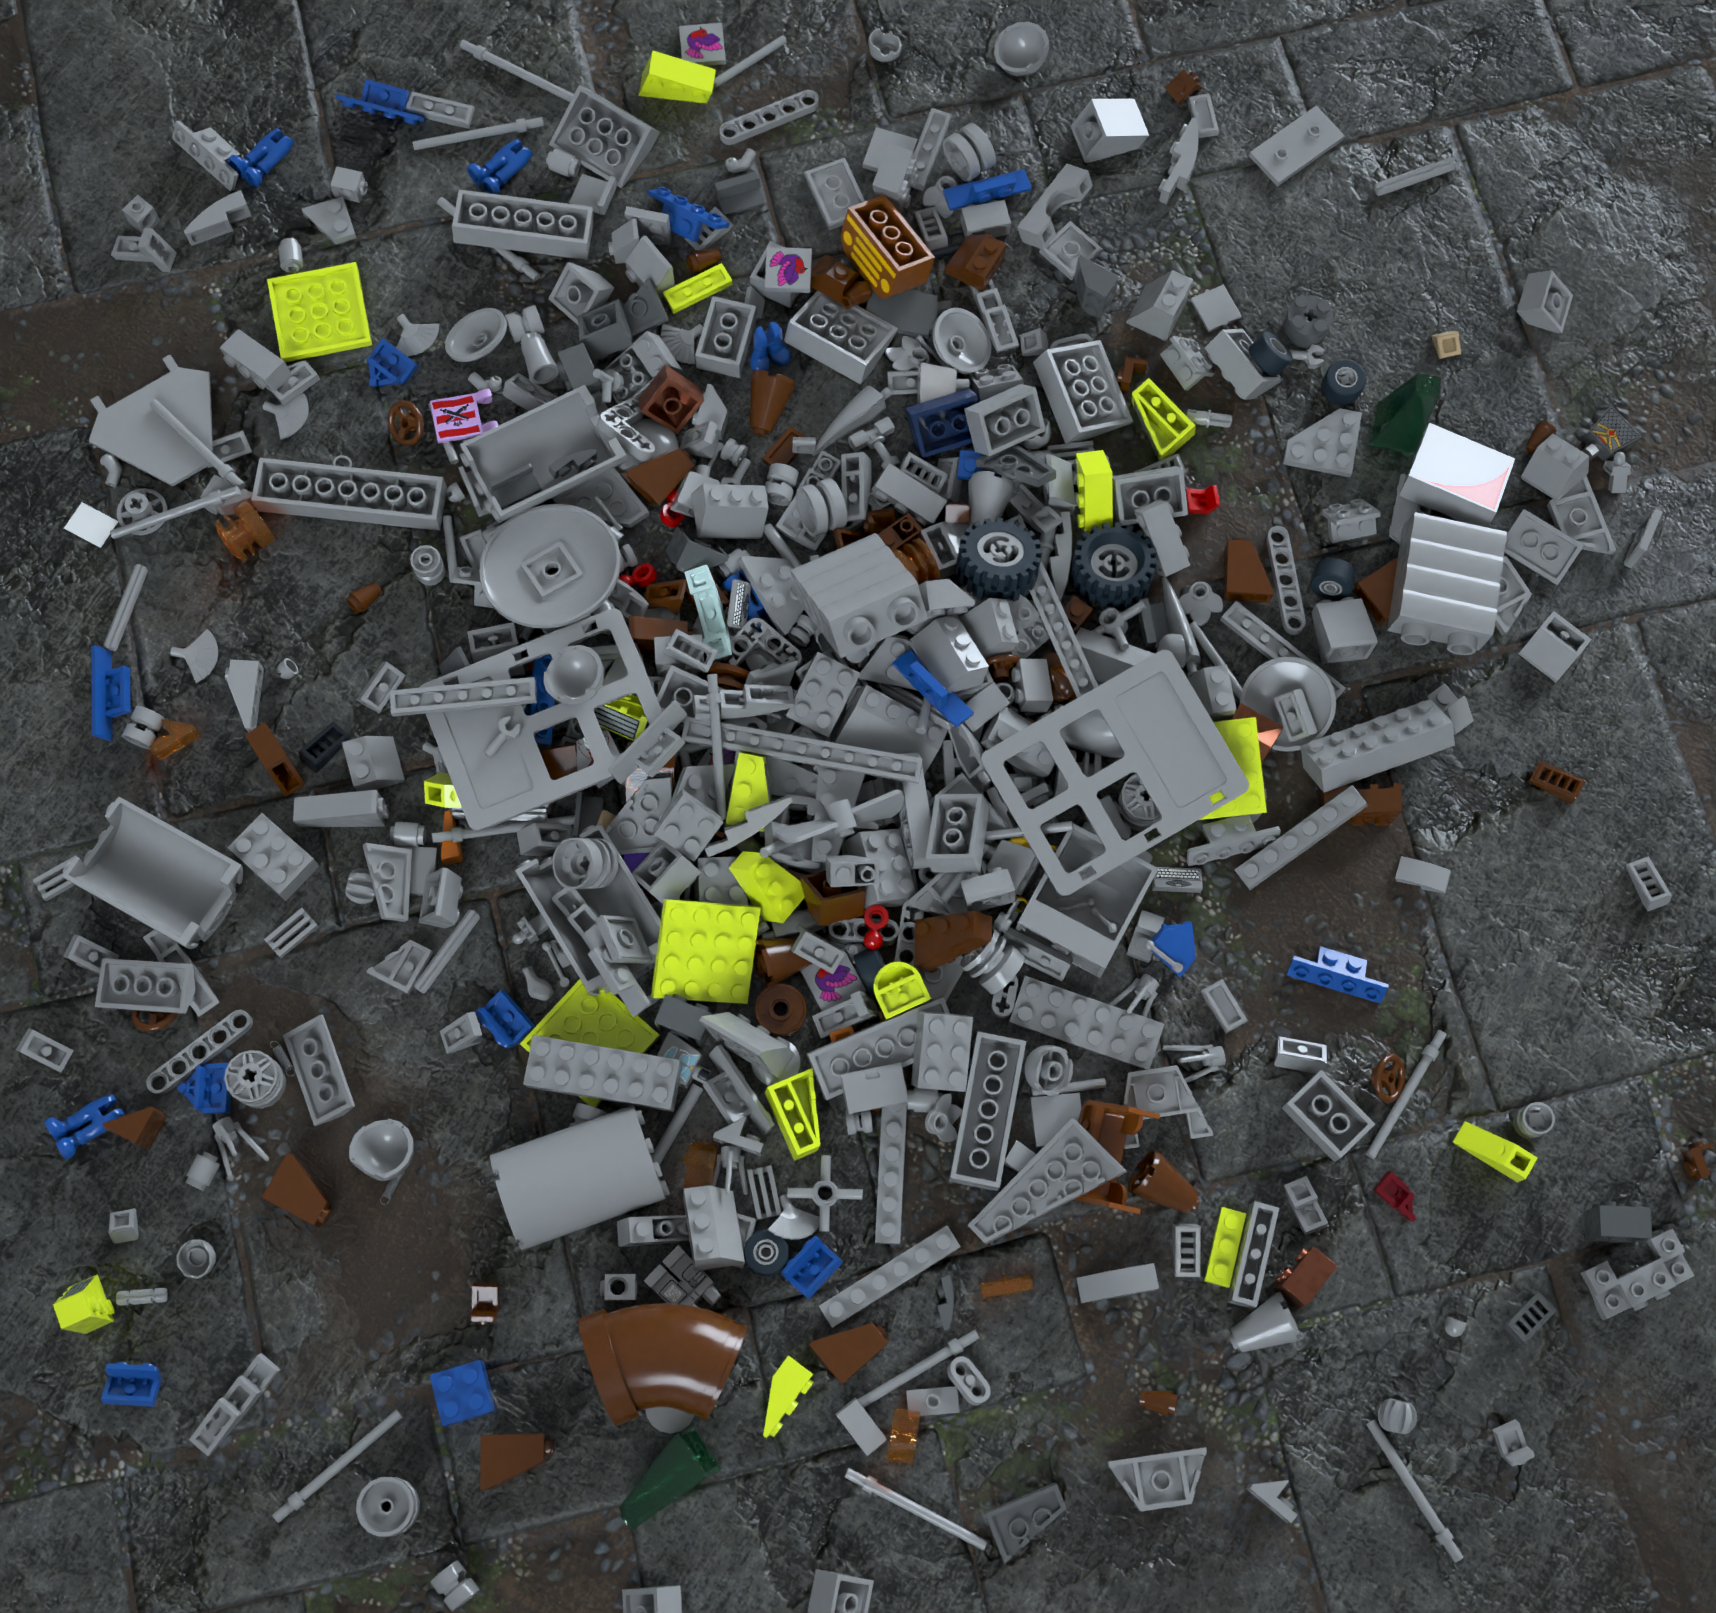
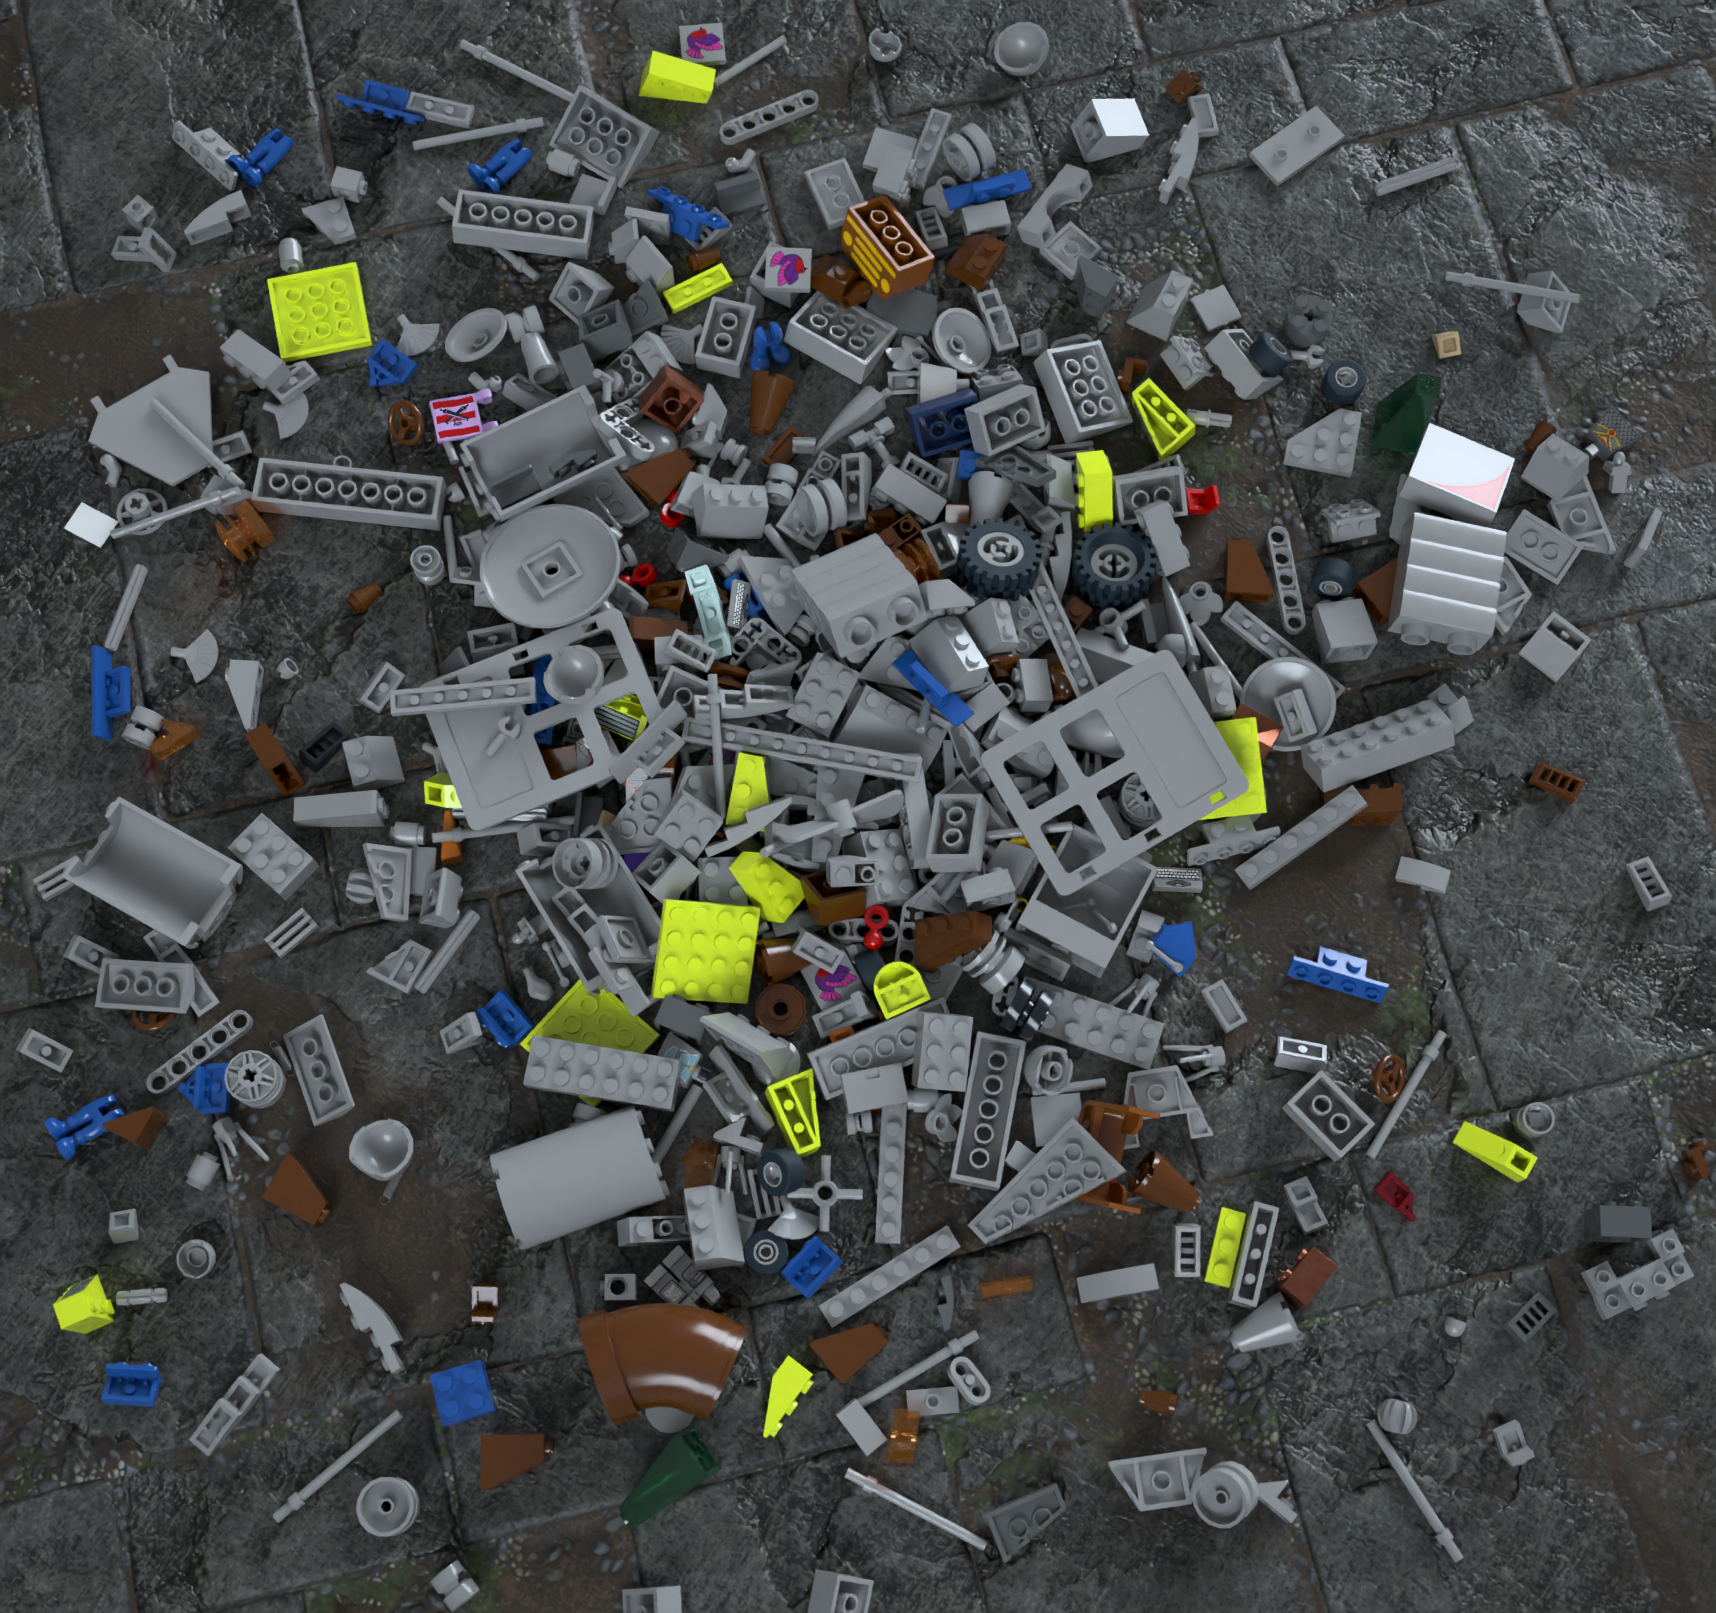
none -> light grey slope [339,1283,405,1374]
none -> black wheel [757,1148,805,1196]
none -> black wheel [1000,978,1055,1042]
none -> light grey wheel [1192,1461,1259,1528]
none -> light grey bar [1445,272,1581,303]

